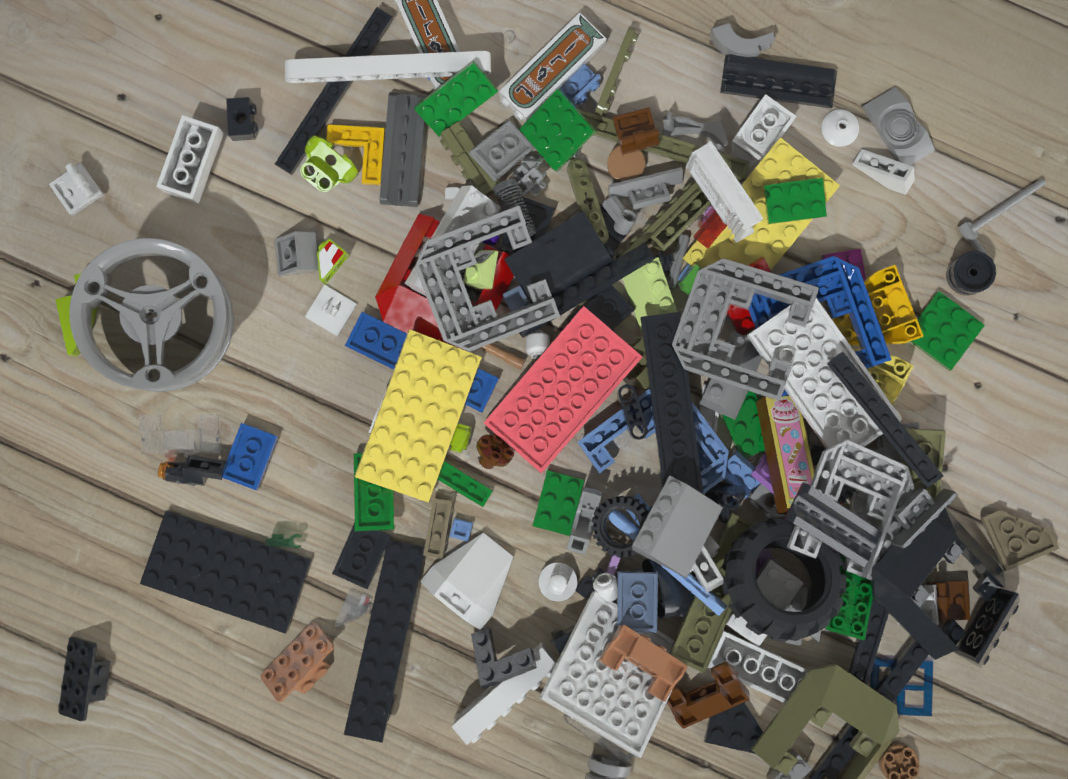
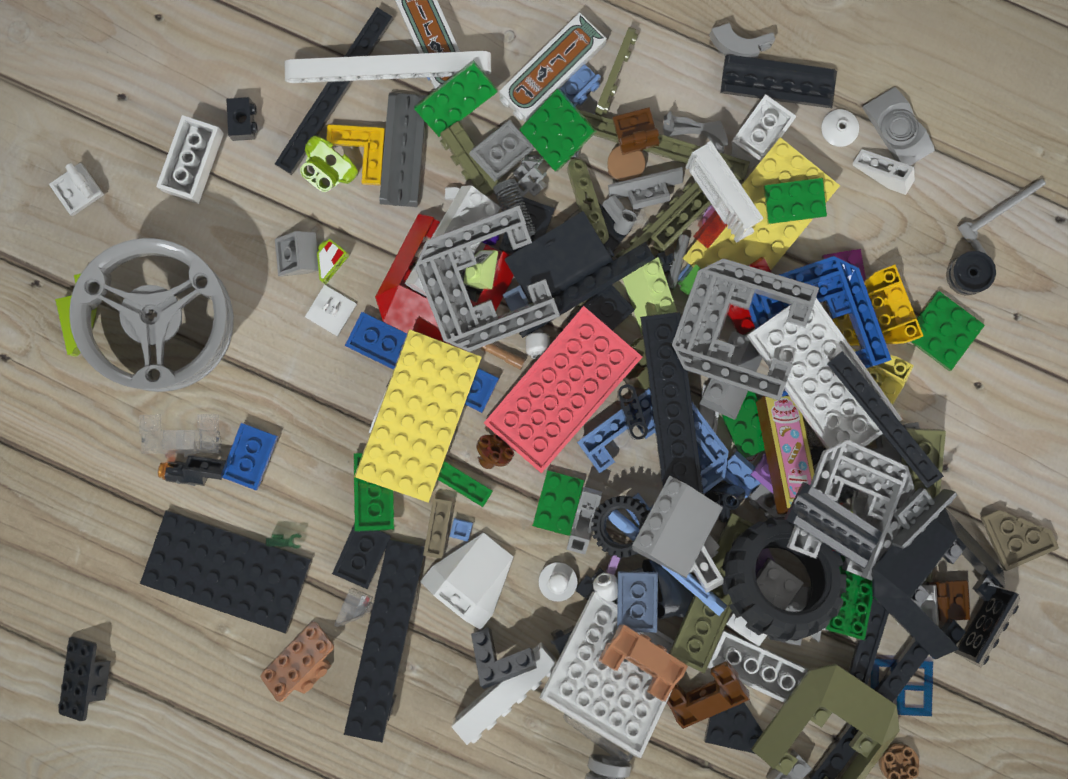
lime brick [449,423,471,453] -> none

